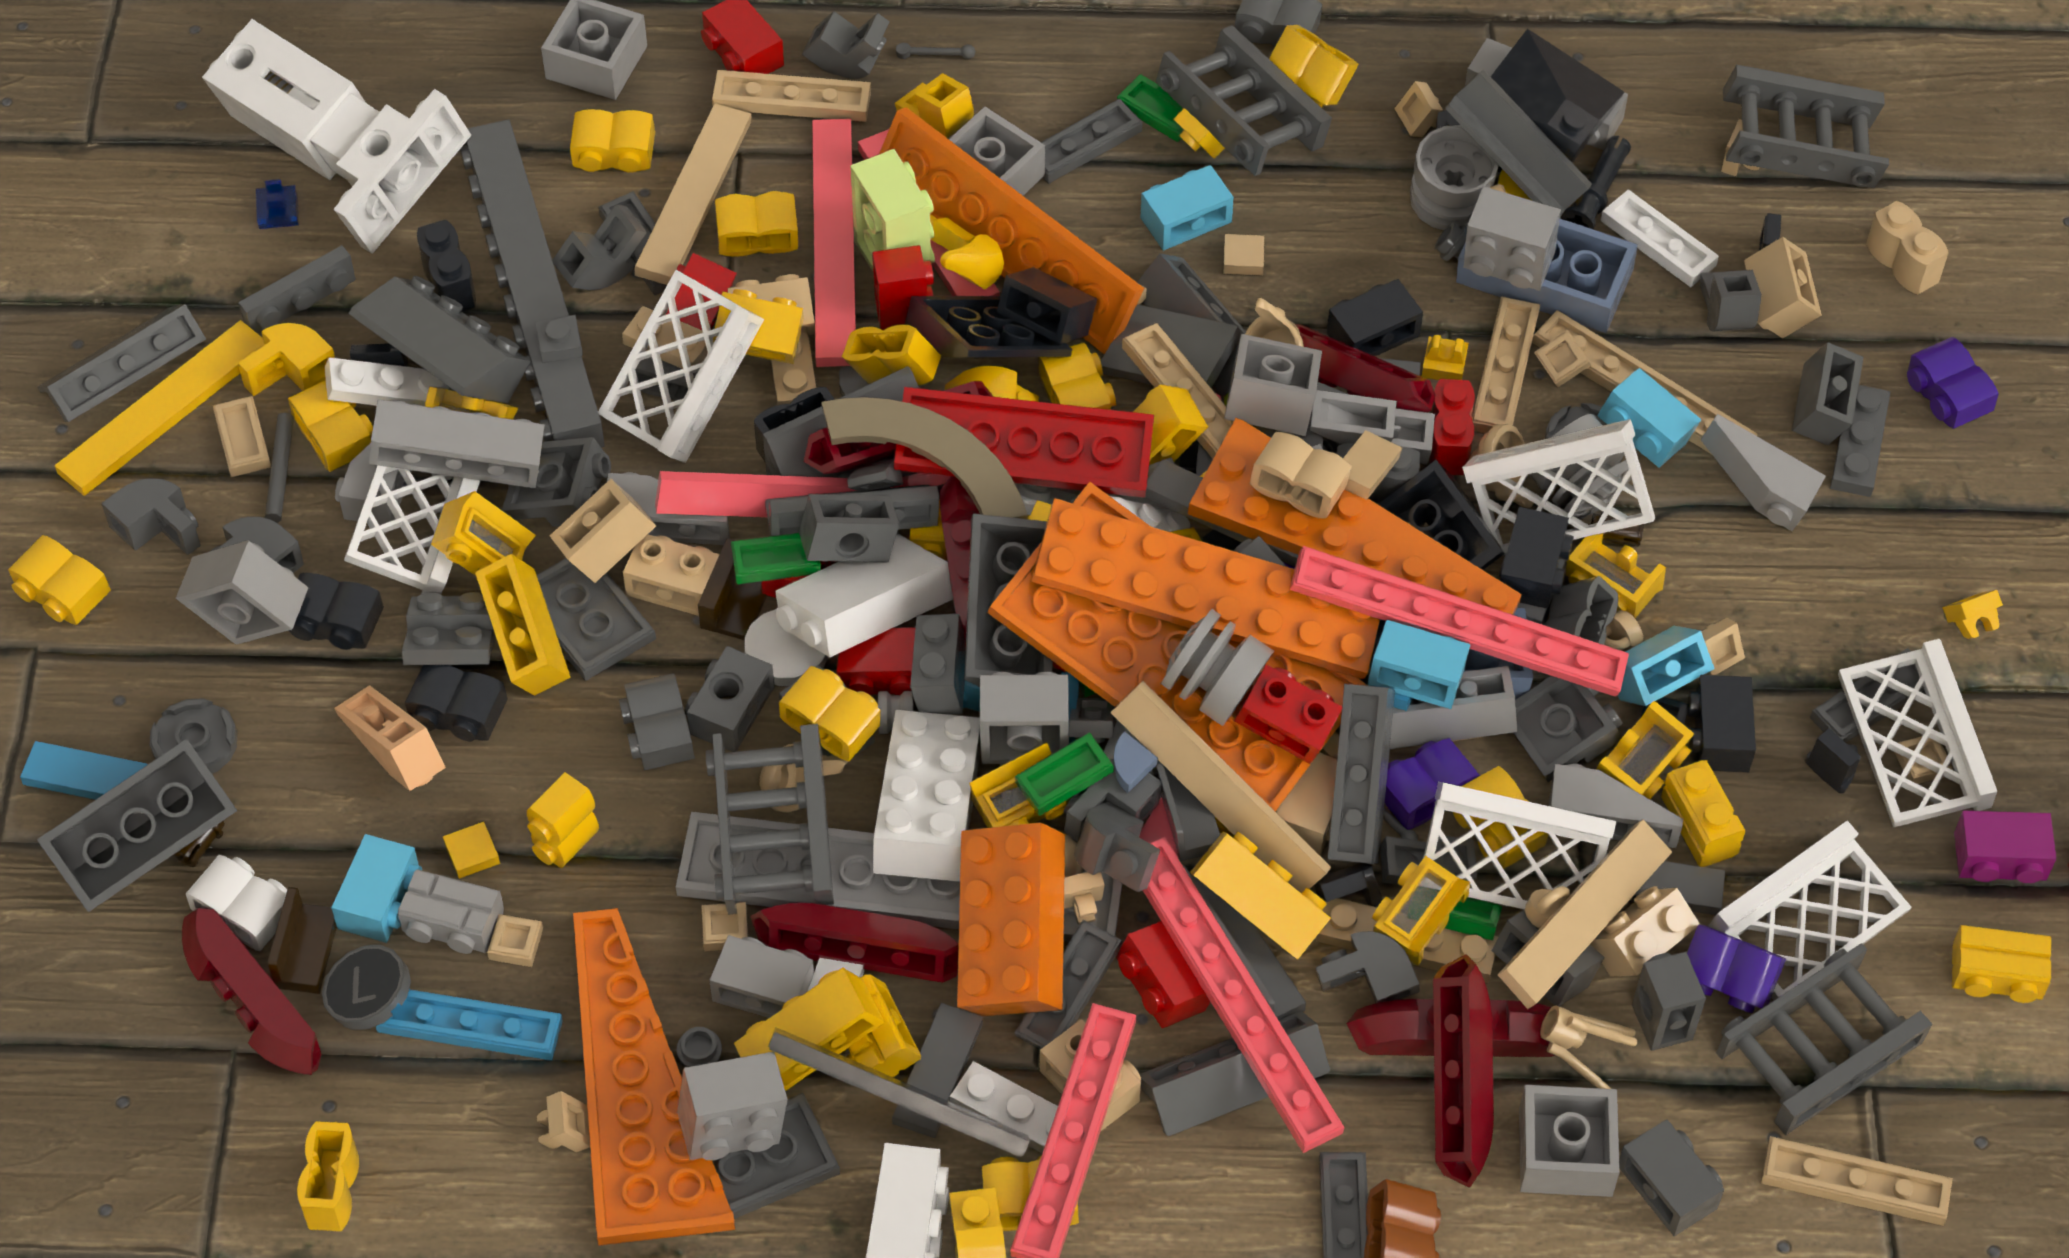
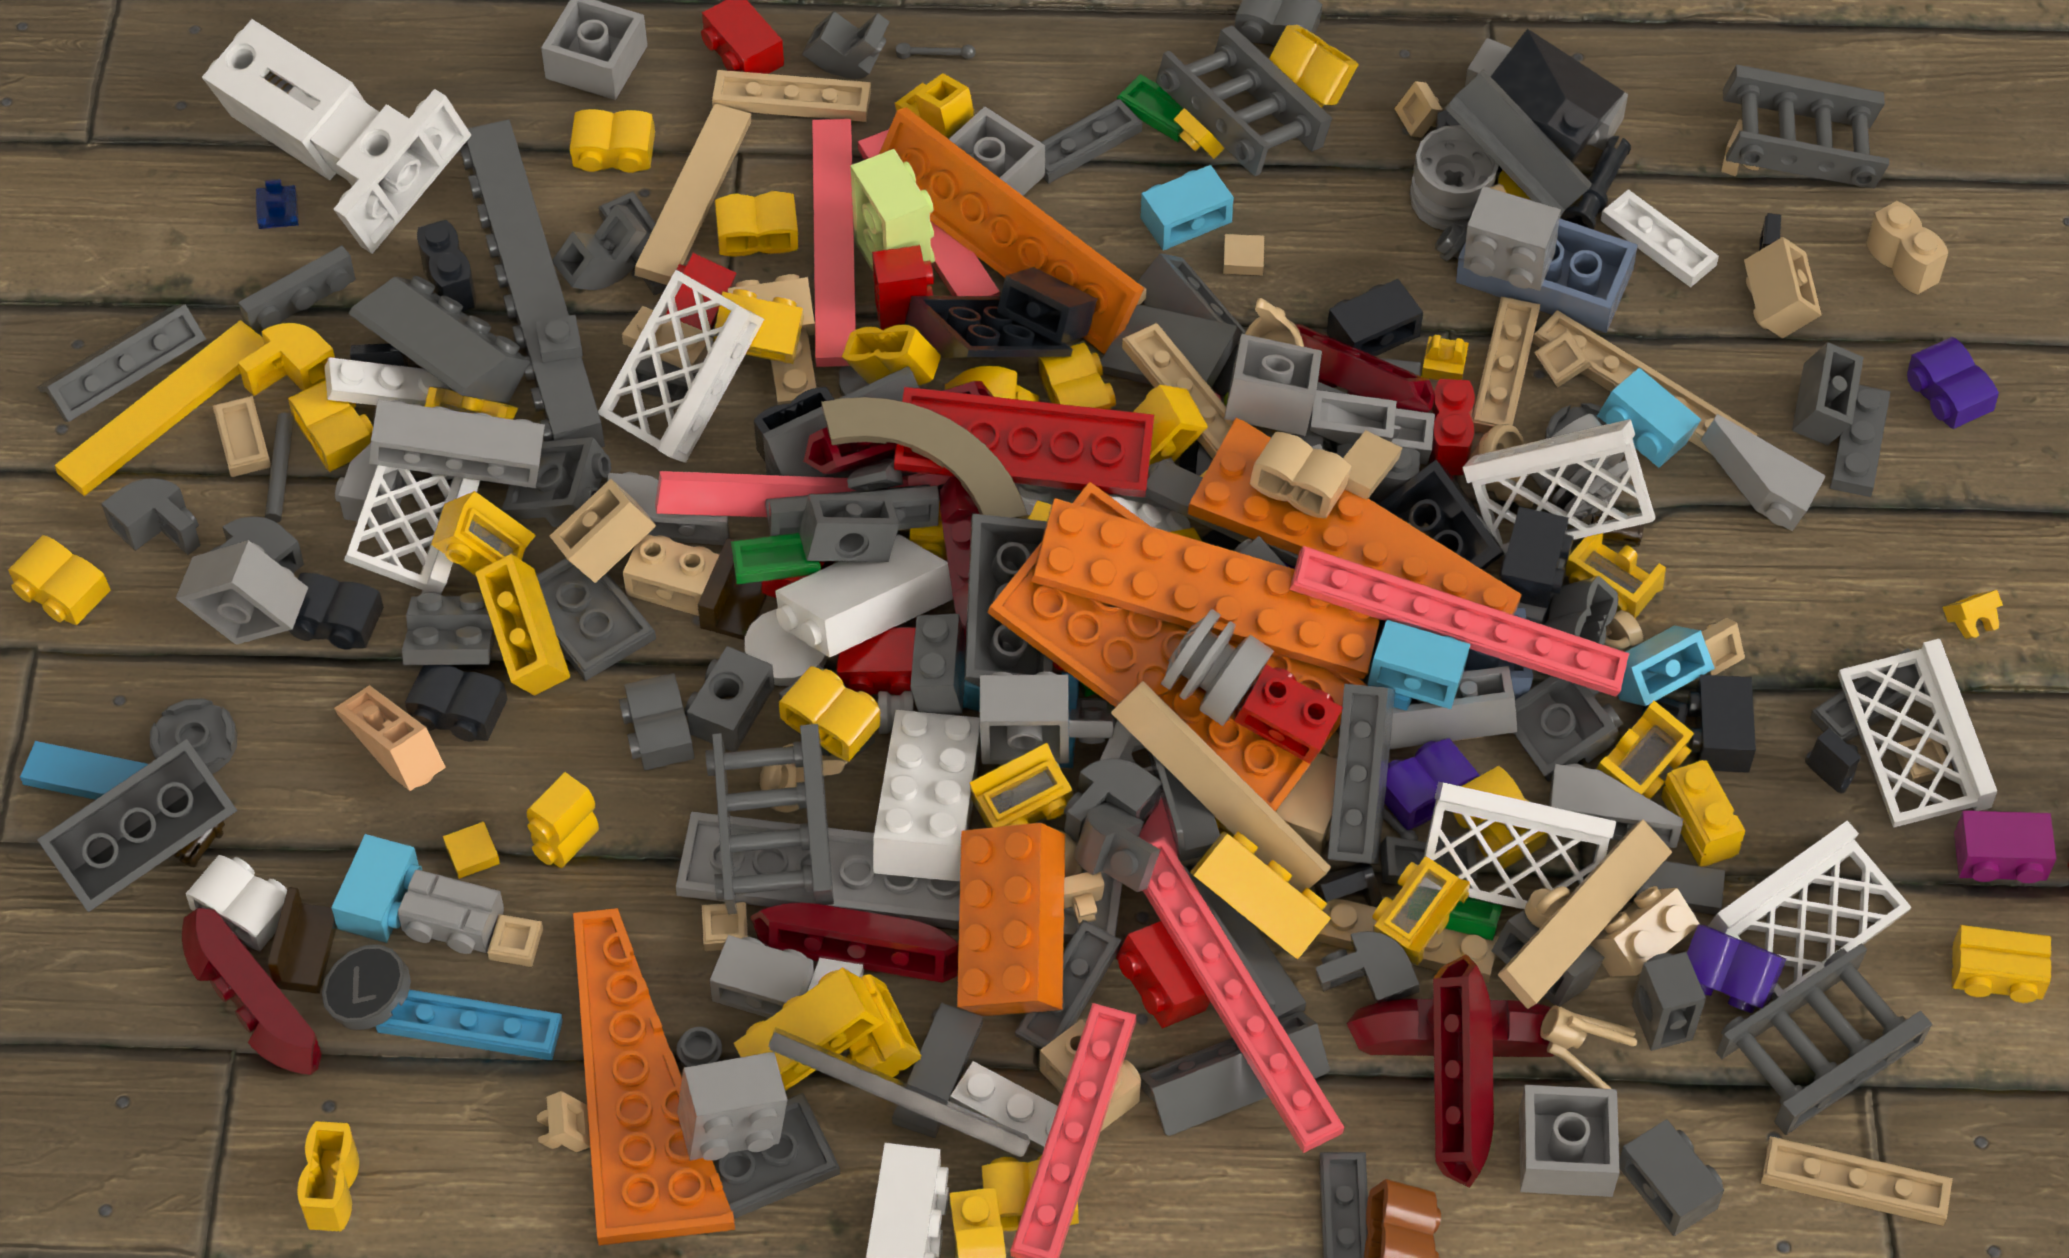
yellow animal [930,214,1004,289] -> none
green tile [1015,732,1114,816] -> none
sand blue tile [1113,731,1158,793] -> none
dark grey brick [1700,270,1762,332] -> none

